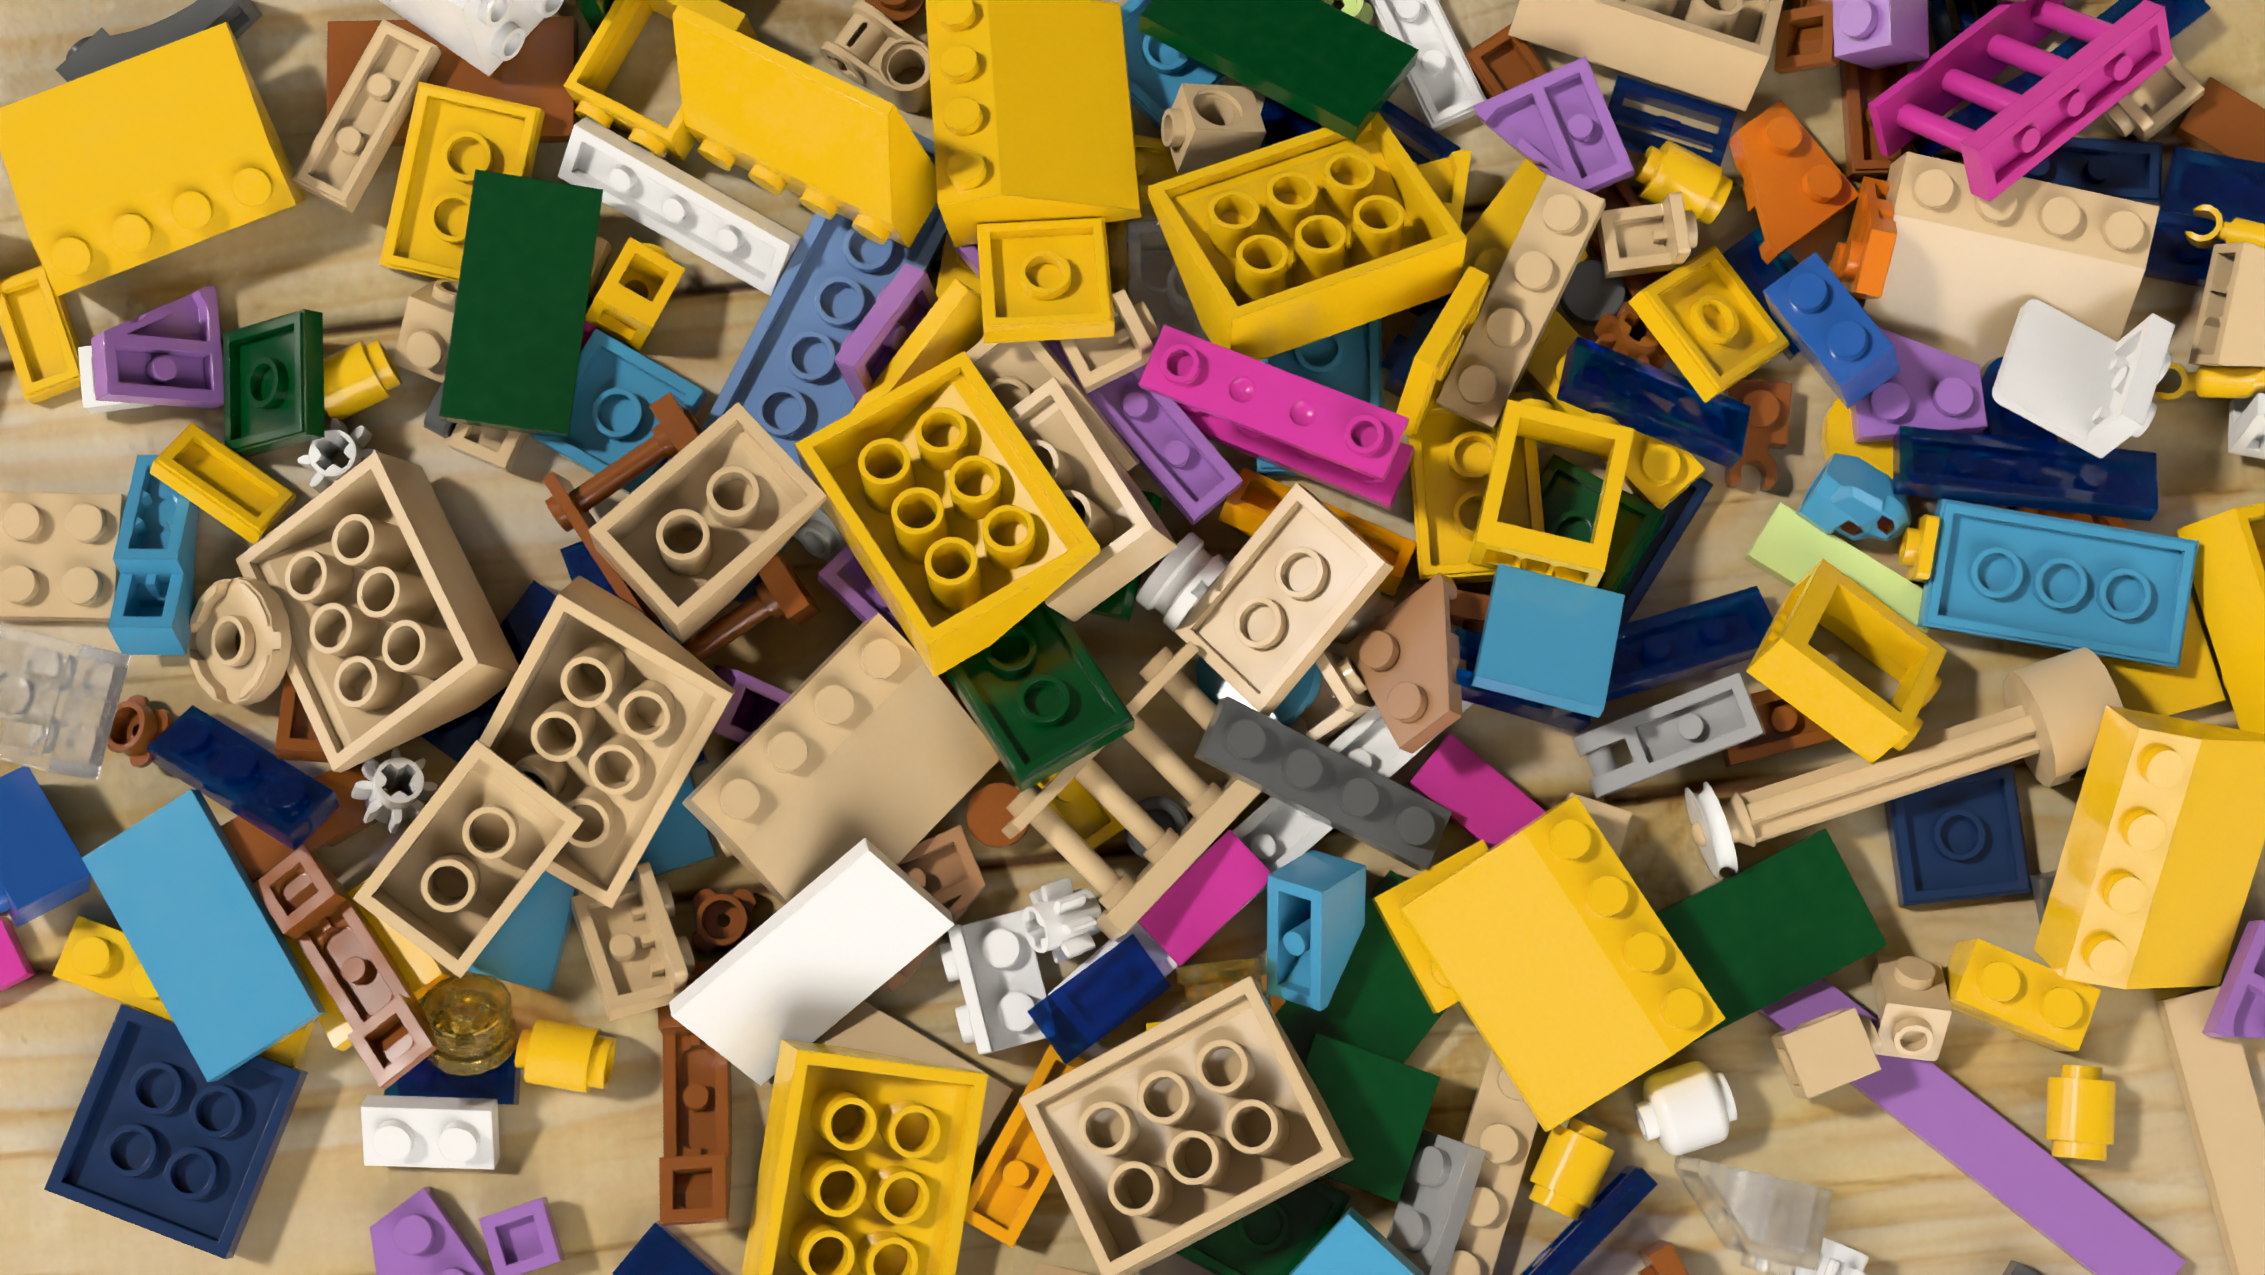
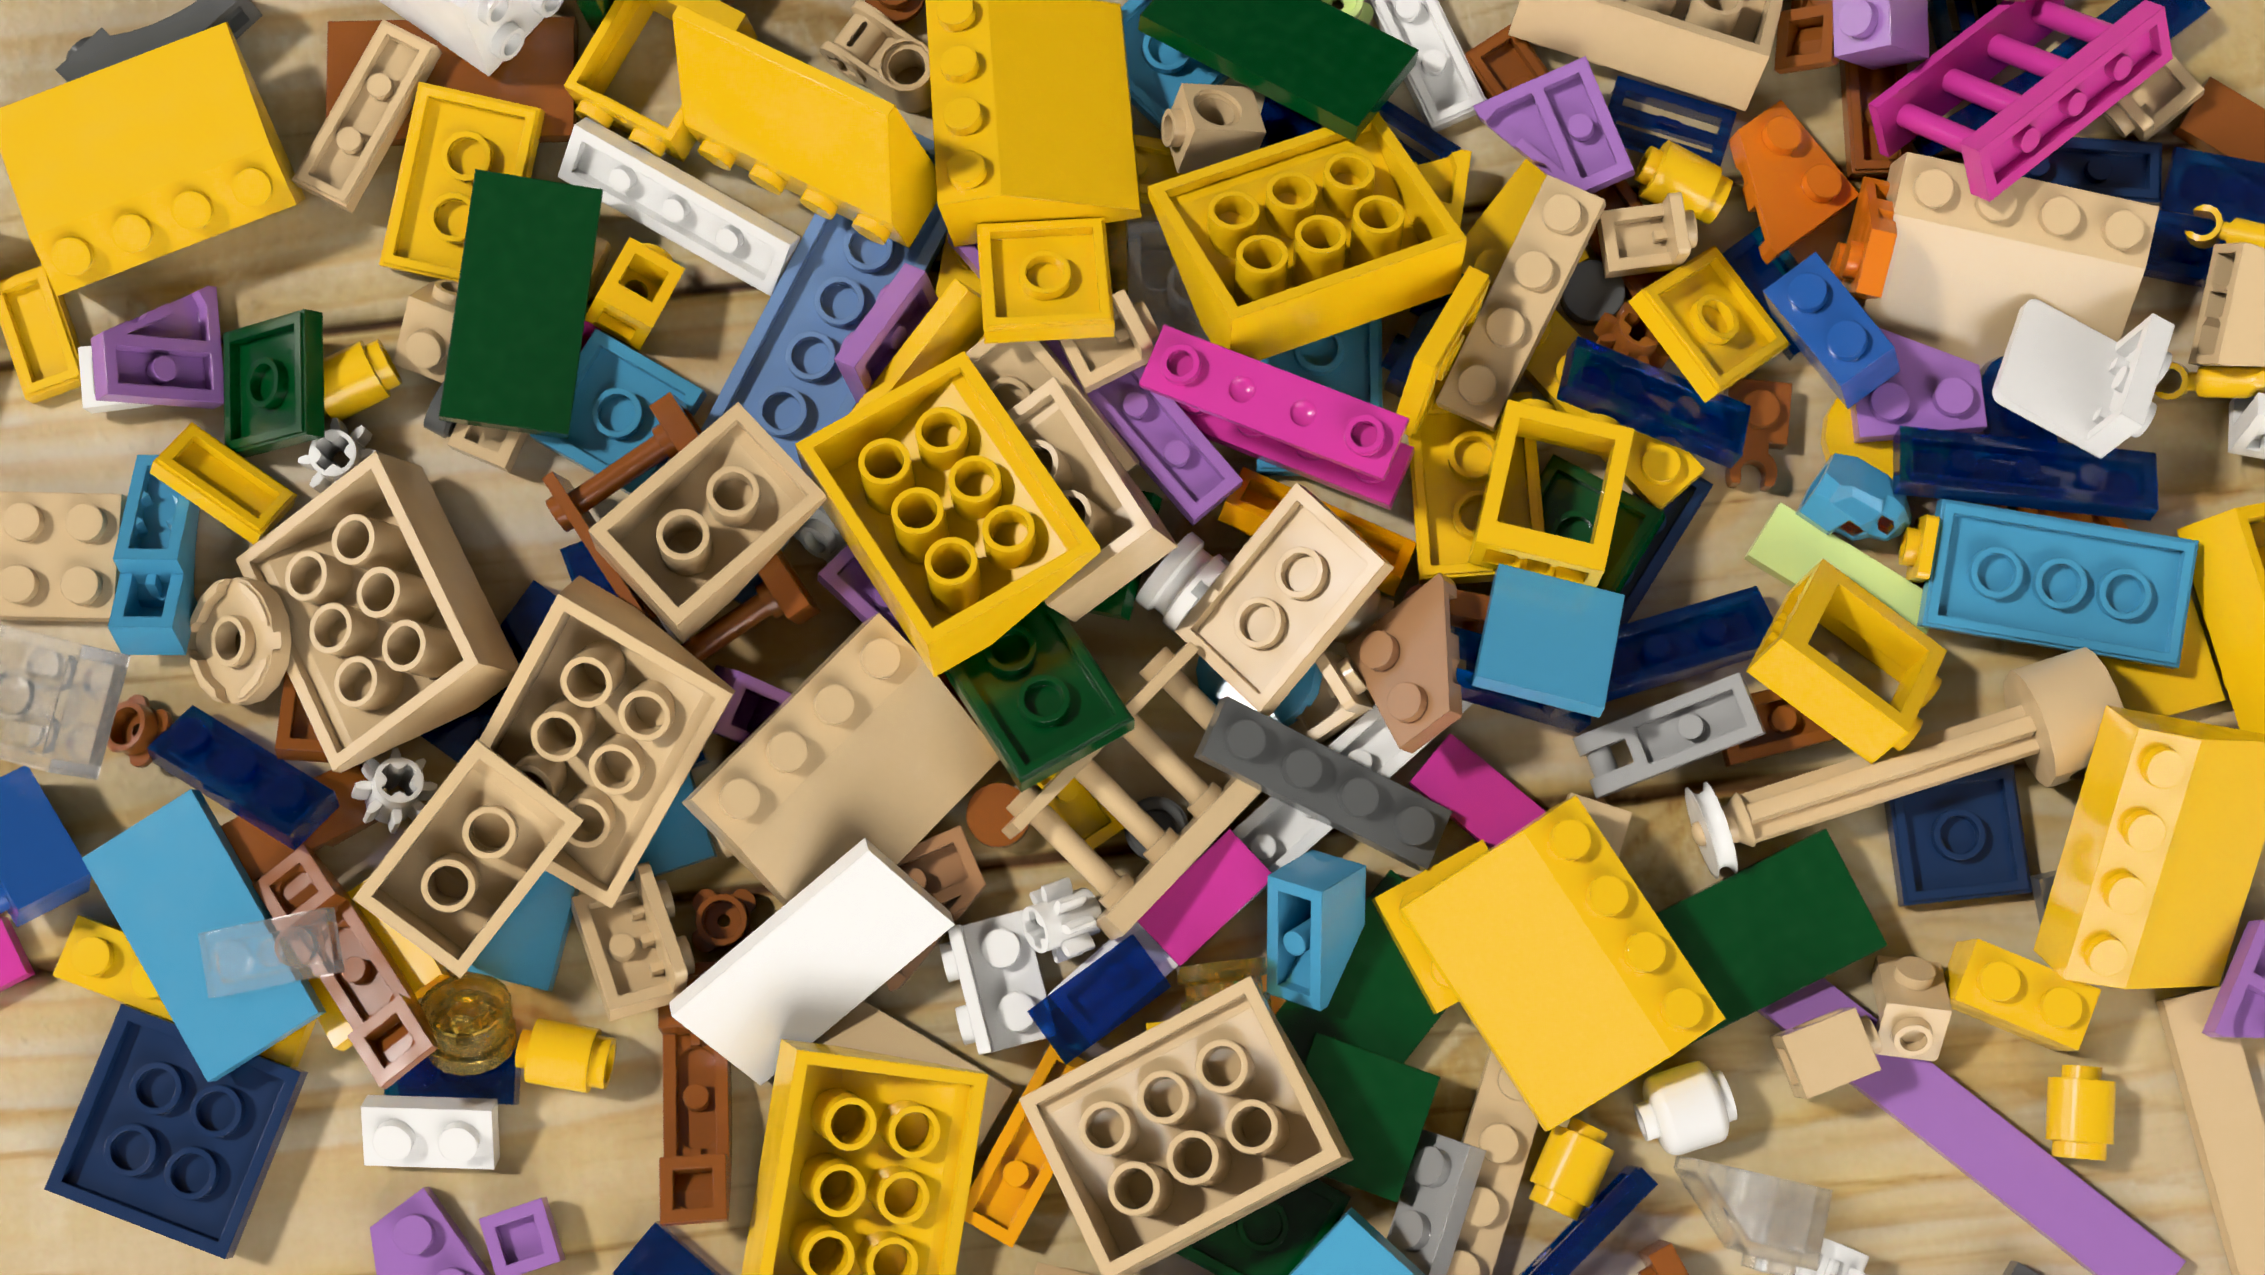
none -> clear plate [198,907,345,998]

